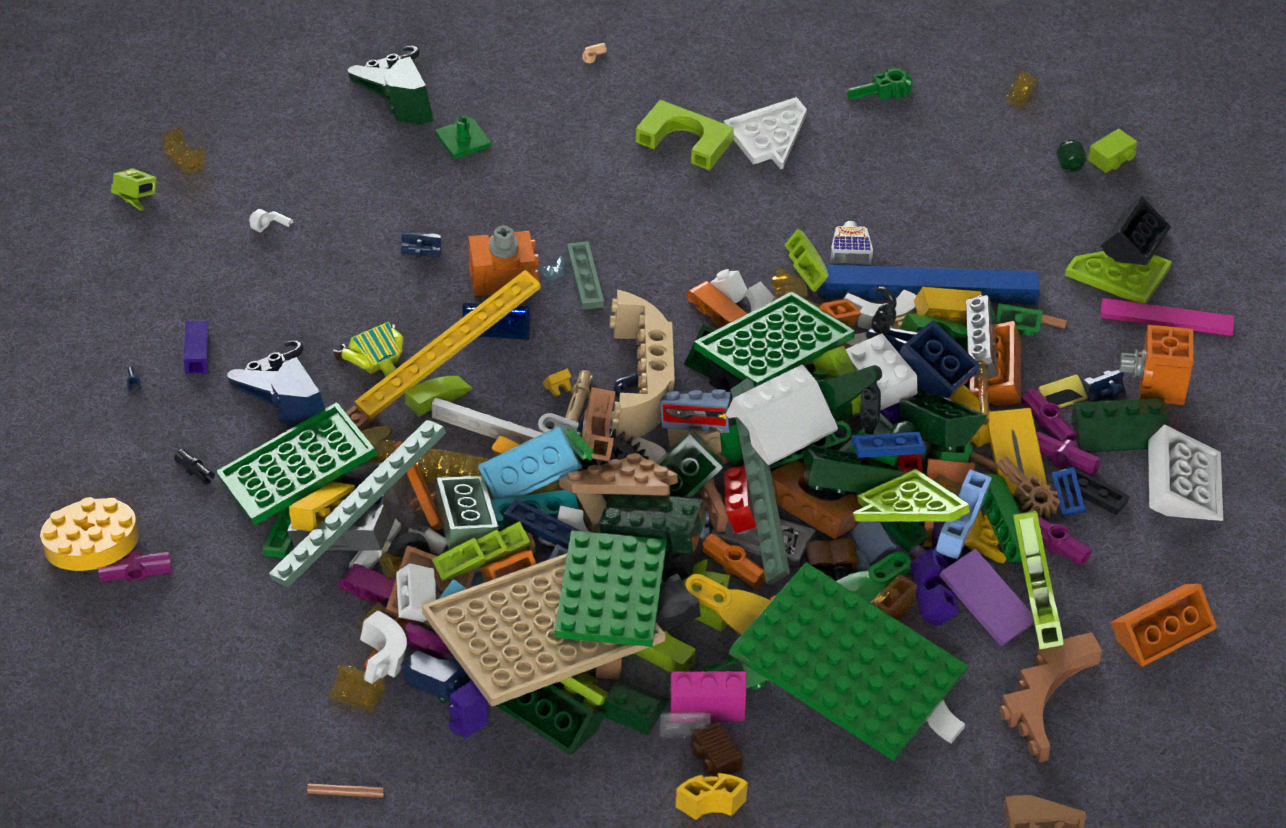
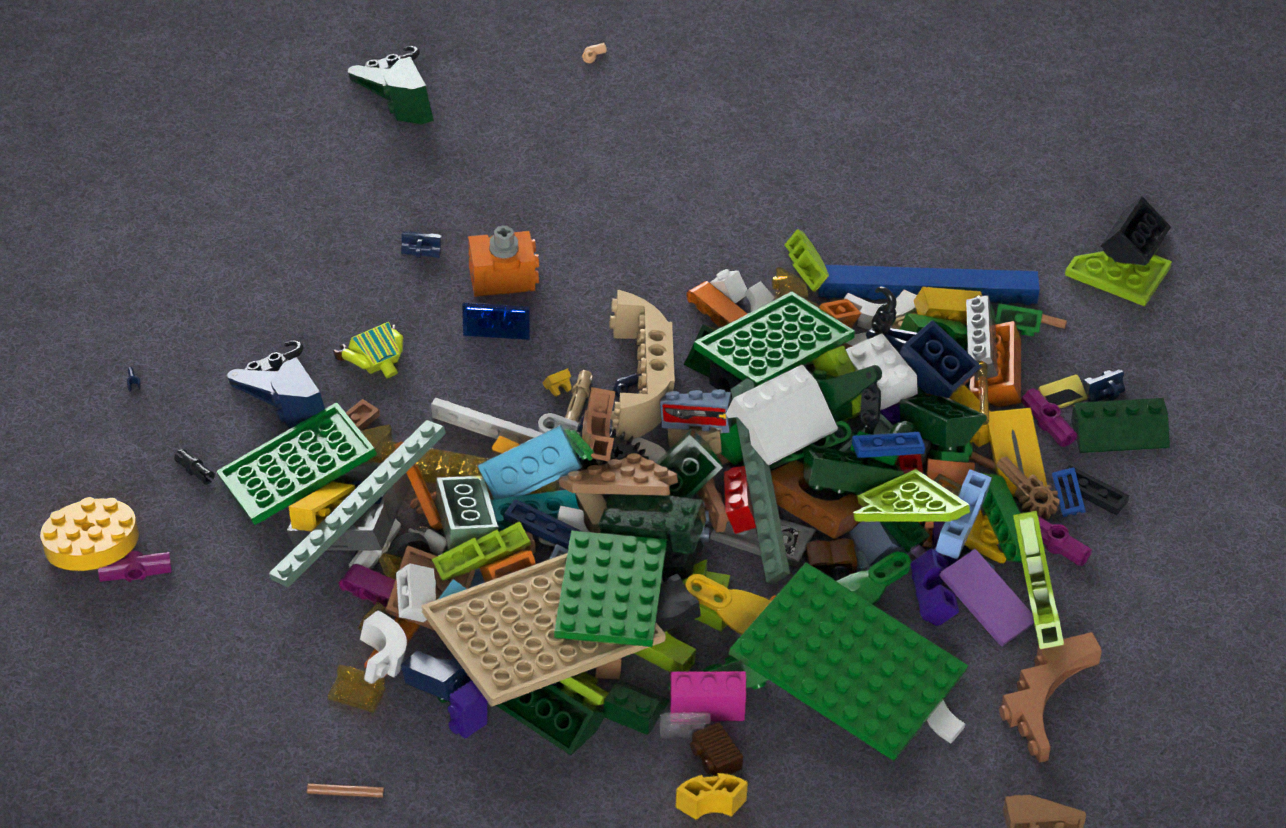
lime piece [111,168,156,211] -> none
clear yellow panel [162,127,206,175] -> none
dark purple brick [184,321,209,374] -> none
white plate [249,209,293,232] -> none
green plate [263,500,299,558] -> none
yellow plate [354,270,541,420] -> none
magenta piece [404,621,455,660] -> none
lime slope [405,376,472,417] -> none
green tile [435,116,491,159] -> none
clear light blue arm [542,256,567,281] -> none
sand green plate [567,241,604,310] -> none
lime arch [636,100,734,170] -> none
orange piece [702,534,766,588] -> none
white wing [724,97,807,169] -> none
torso [830,221,873,265] -> none
green gear [847,67,913,100] -> none
clear orange brick [870,575,917,620] -> none
clear yellow tile [1006,72,1039,107] -> none
magenta piece [1036,432,1101,477] -> none
dark green head [1057,139,1087,172] -> none
lime brick [1088,129,1137,173] -> none
dark pink tile [1100,298,1234,336] -> none
orange slope [1110,584,1217,667] -> none
orange piece [1119,325,1193,405] -> none
white slope [1148,425,1223,521] -> none

